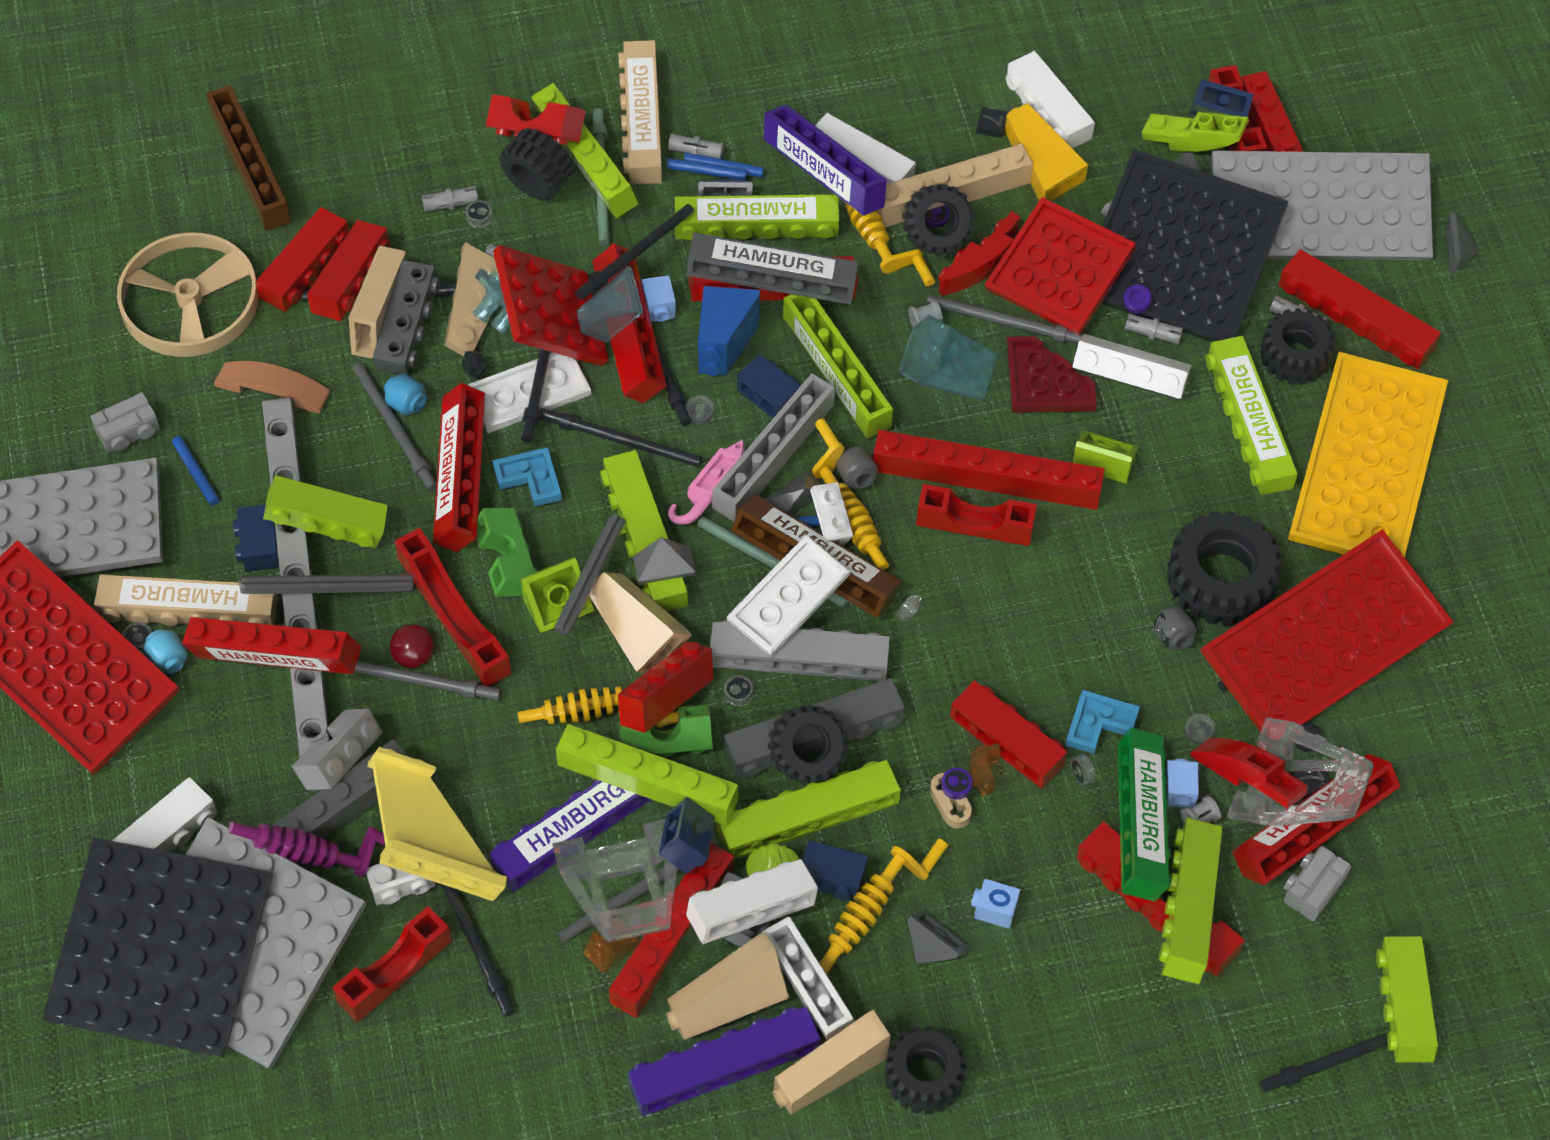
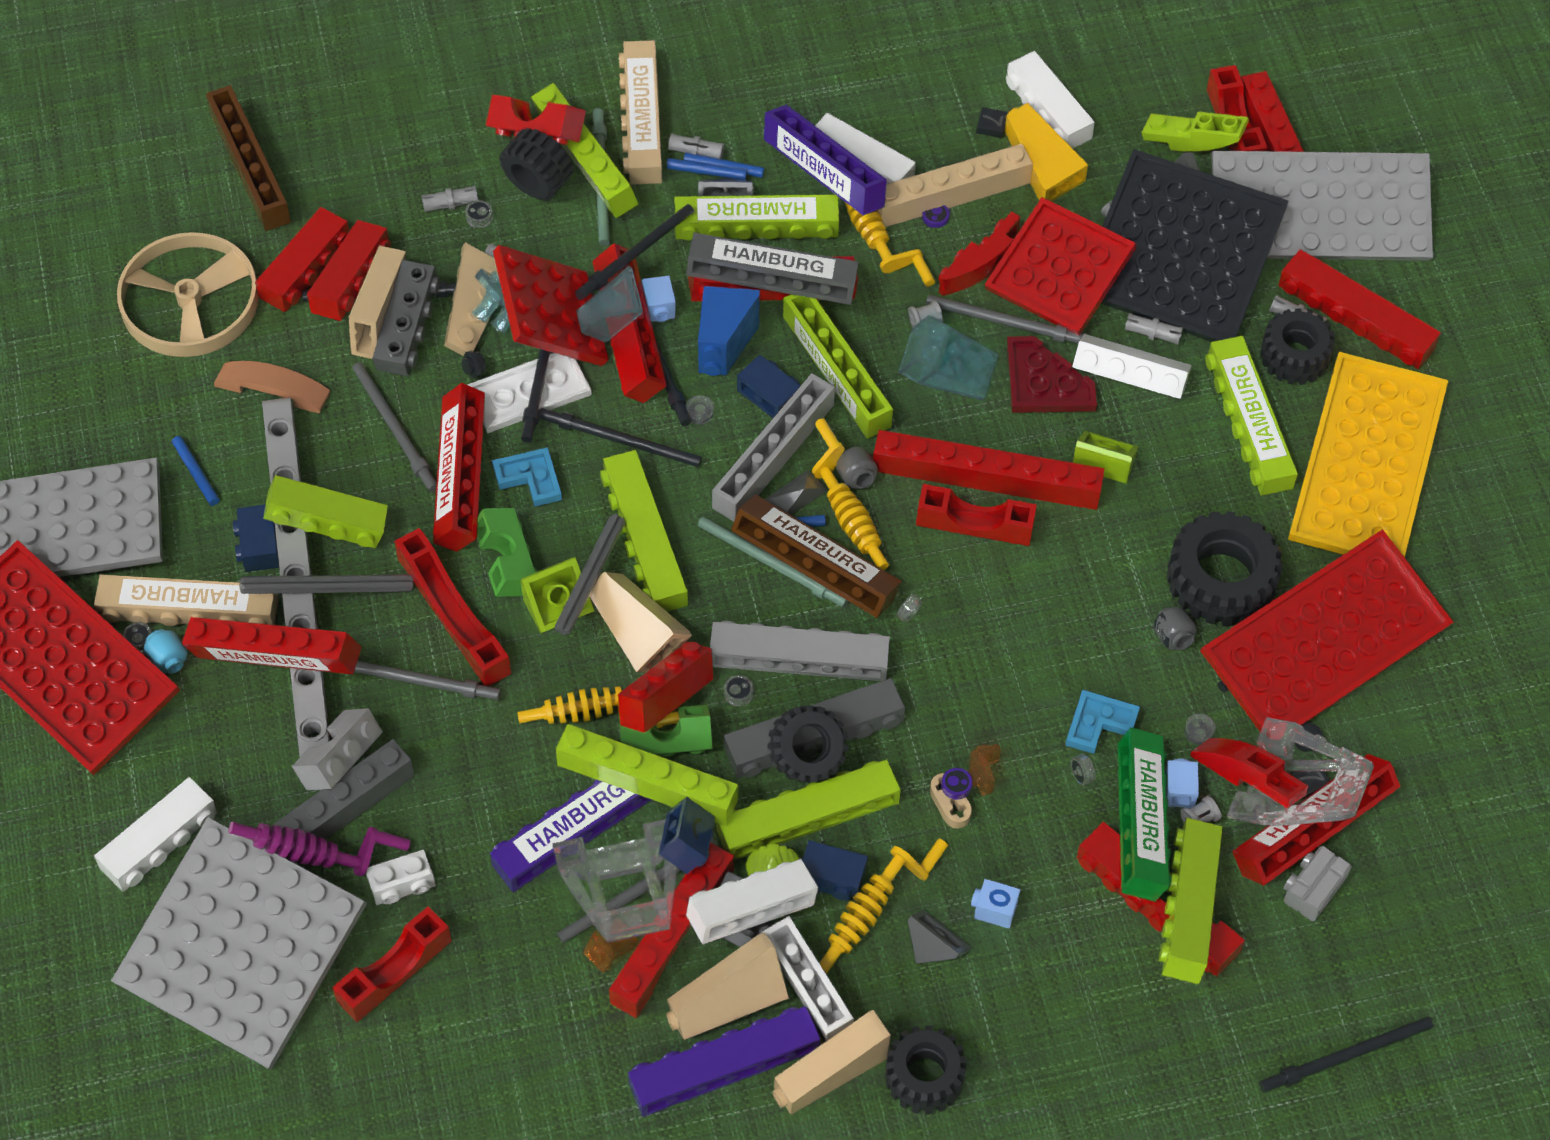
black plate [42,837,273,1058] -> none
light grey brick [90,392,160,453] -> none
light yellow piece [367,747,507,901] -> none
dark azure head [384,373,427,415] -> none
dark red hair [389,624,436,668] -> none
black bar [441,884,515,1017] -> none
slope [633,537,696,585] -> none
bright pink plate [668,441,745,525] -> none
white tile [727,535,850,657] -> none
white bracket [810,482,853,546] -> none
black tyre [902,184,975,253] -> none
red brick [950,680,1067,789] -> none
dark purple tile [1123,284,1152,314] -> none
dark blue brick [1190,79,1254,117] -> none
lime brick [1376,936,1438,1063] -> none
dark grey slope [1445,213,1480,273] -> none

